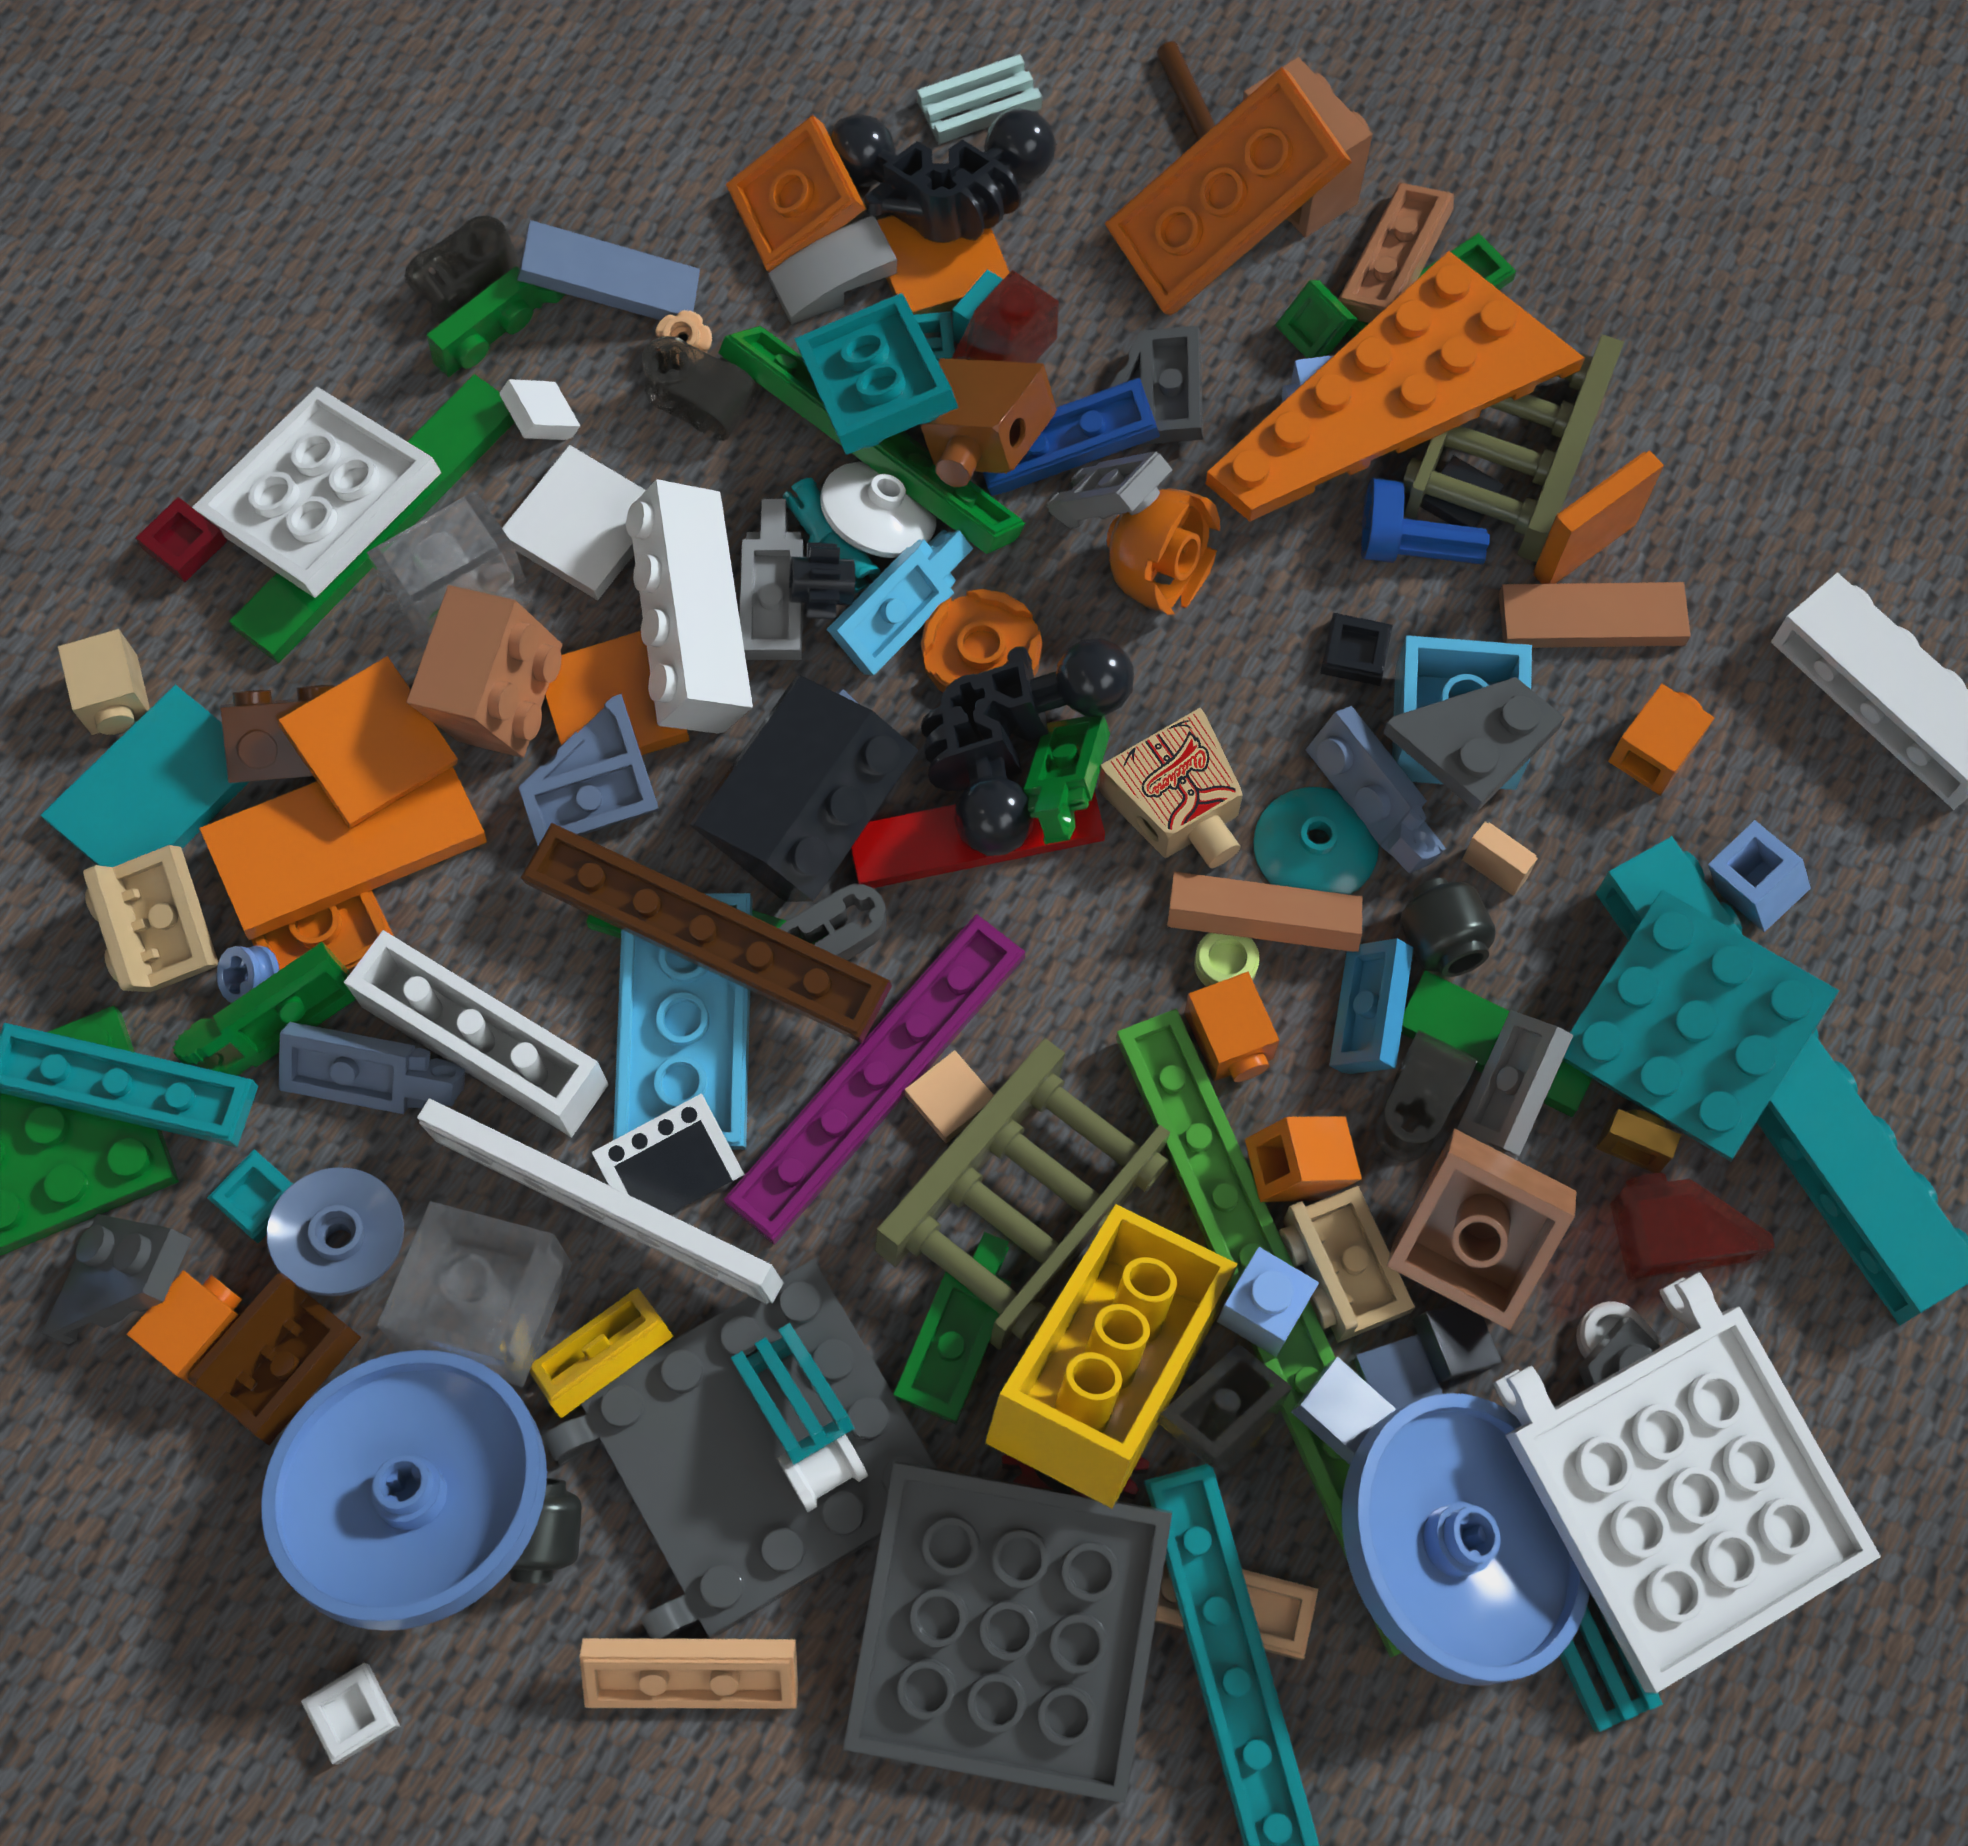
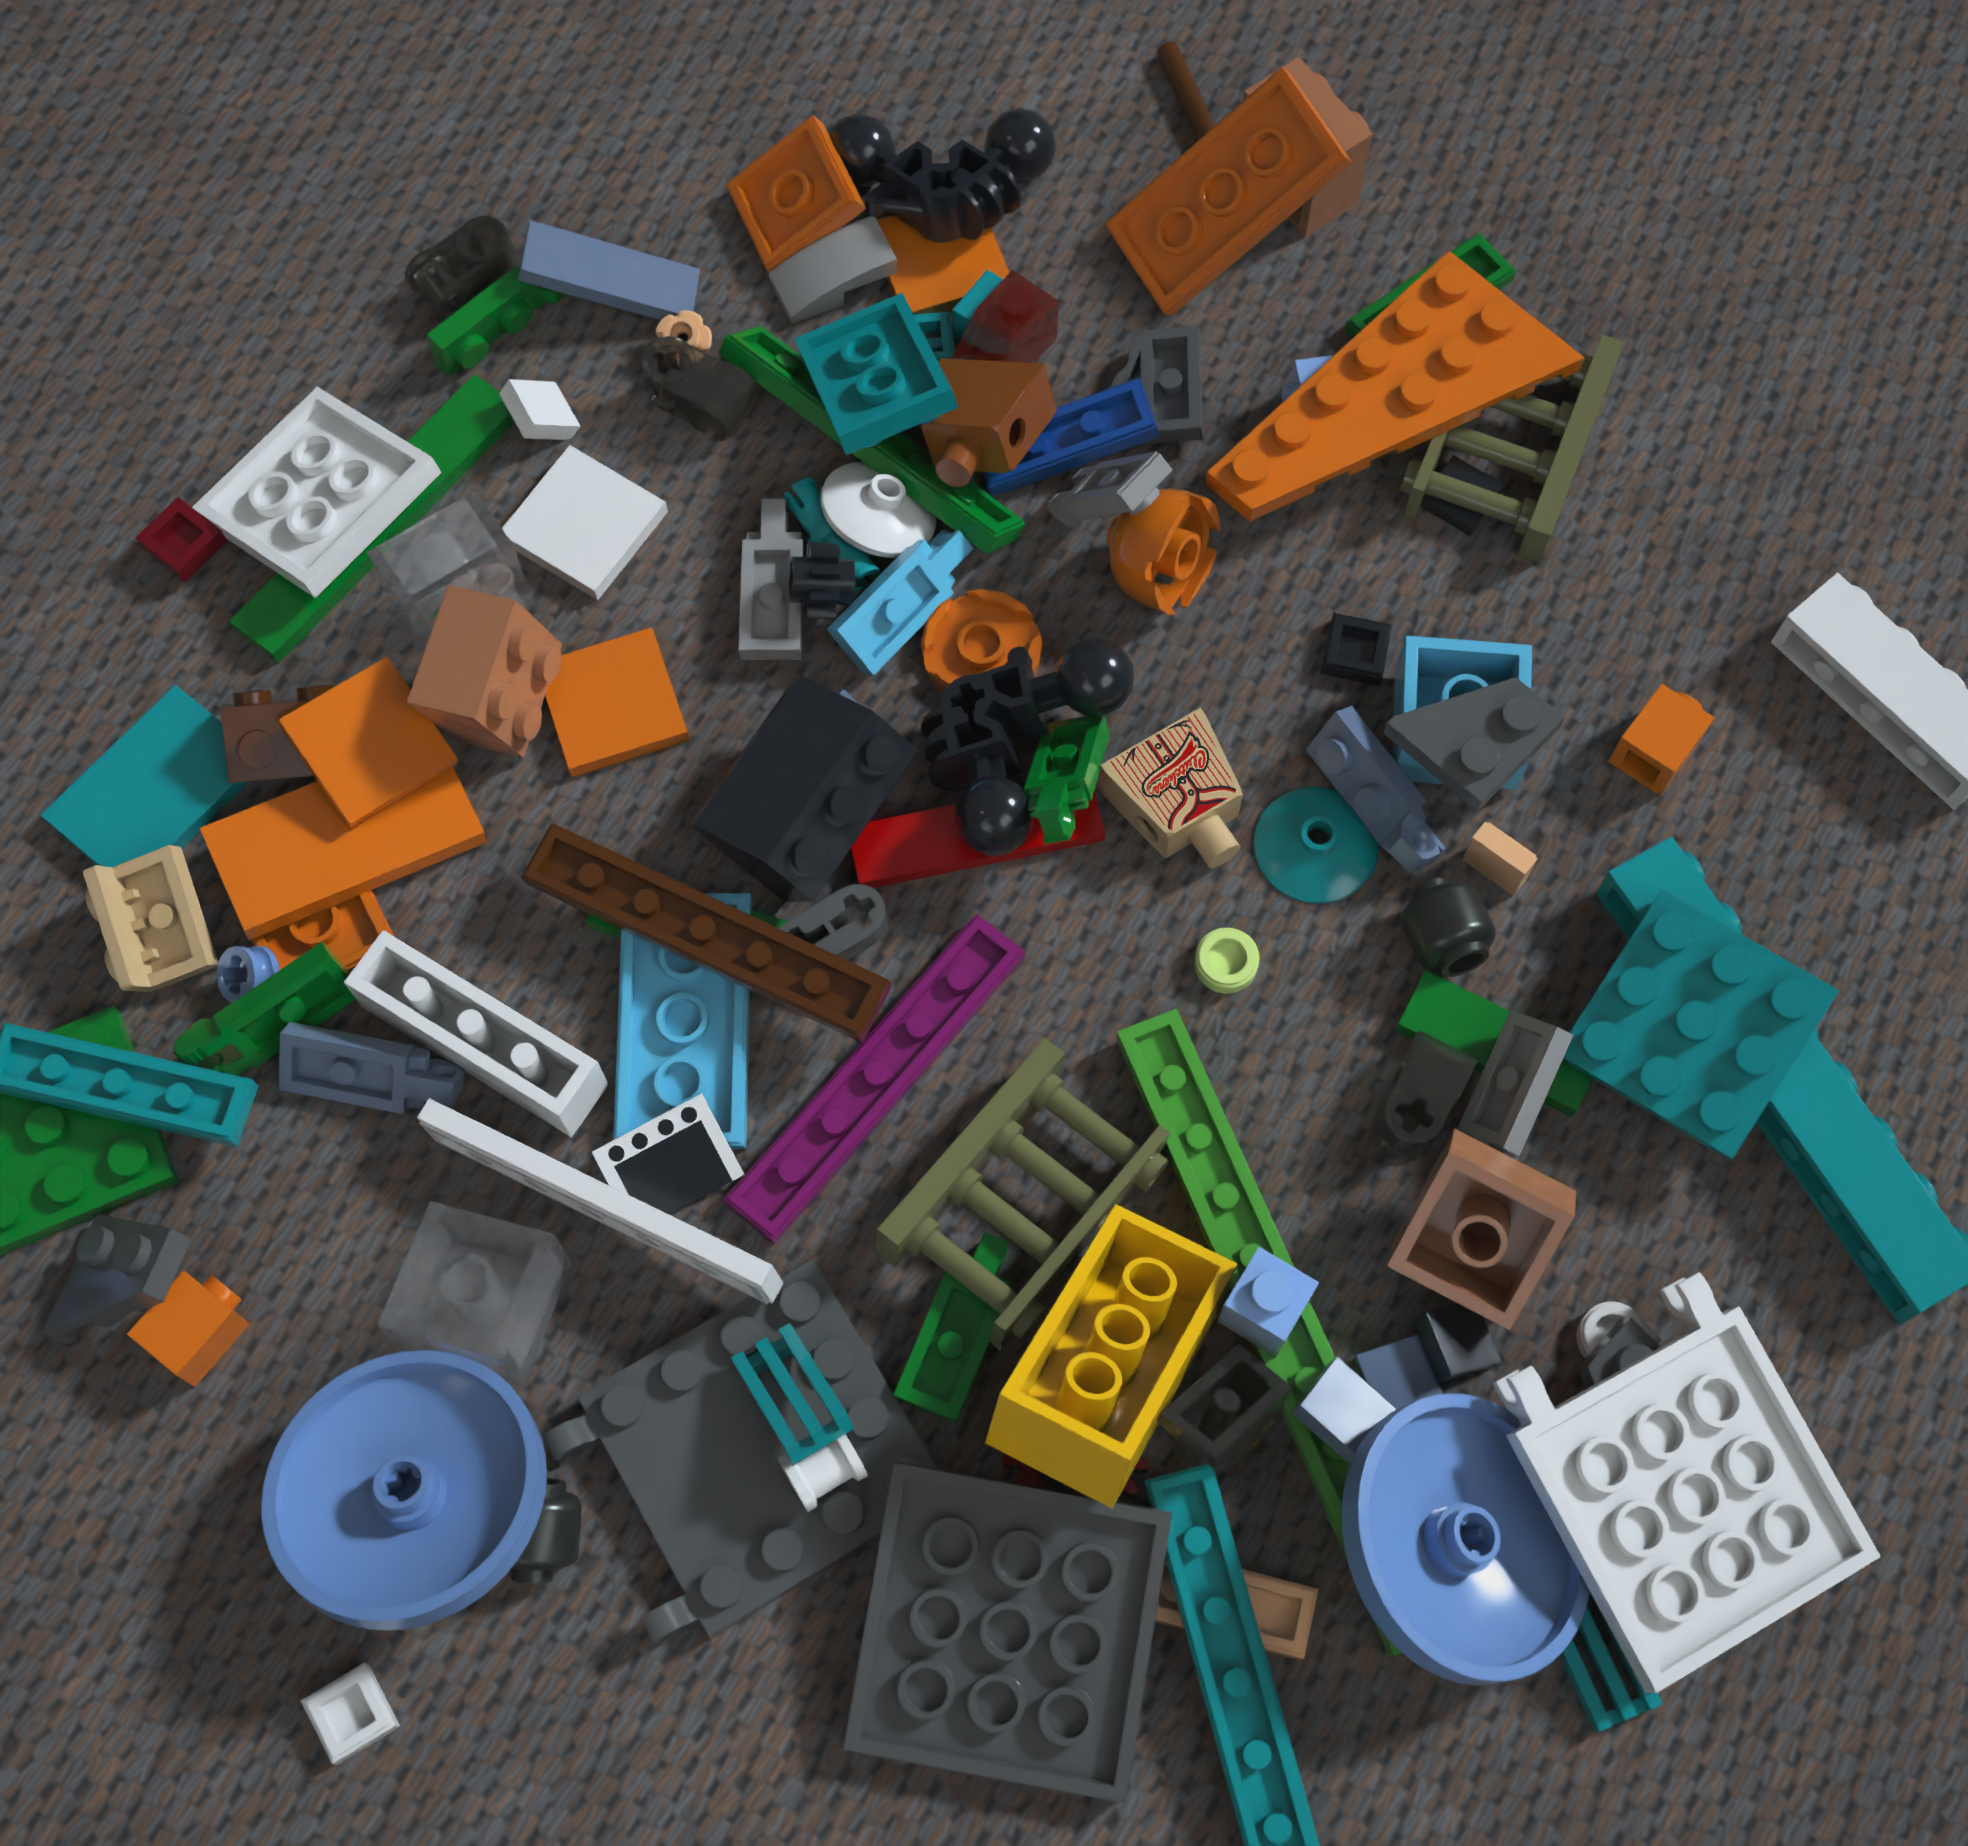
tan brick [58,629,150,735] -> none
reddish brown bracket [188,1273,361,1445] -> none
teal tile [207,1149,293,1244] -> none
sand blue dish [267,1167,404,1296] -> none
sand blue wing [519,694,659,846] -> none
yellow tile [526,1288,674,1418] -> none
light nougat tile [579,1638,798,1709] -> none
white brick [626,479,753,733] -> none
light nougat tile [904,1050,994,1143] -> none
light aqua tile [917,54,1042,144] -> none
nougat tile [1167,872,1362,952] -> none
orange brick [1184,971,1280,1082] -> none
orange brick [1245,1116,1362,1202] -> none
green tile [1275,280,1357,359] -> none
tan bracket [1279,1186,1415,1343] -> none
dark azure plate [1329,938,1414,1074] -> none
nougat tile [1338,182,1454,323] -> none
blue piece [1361,478,1490,565] -> none
nougat tile [1499,582,1691,648] -> none
orange tile [1533,450,1664,584] -> none
pearl gold plate [1596,1109,1681,1174] -> none
clear red slope [1610,1173,1775,1280] -> none
light blue brick [1708,820,1811,932] -> none

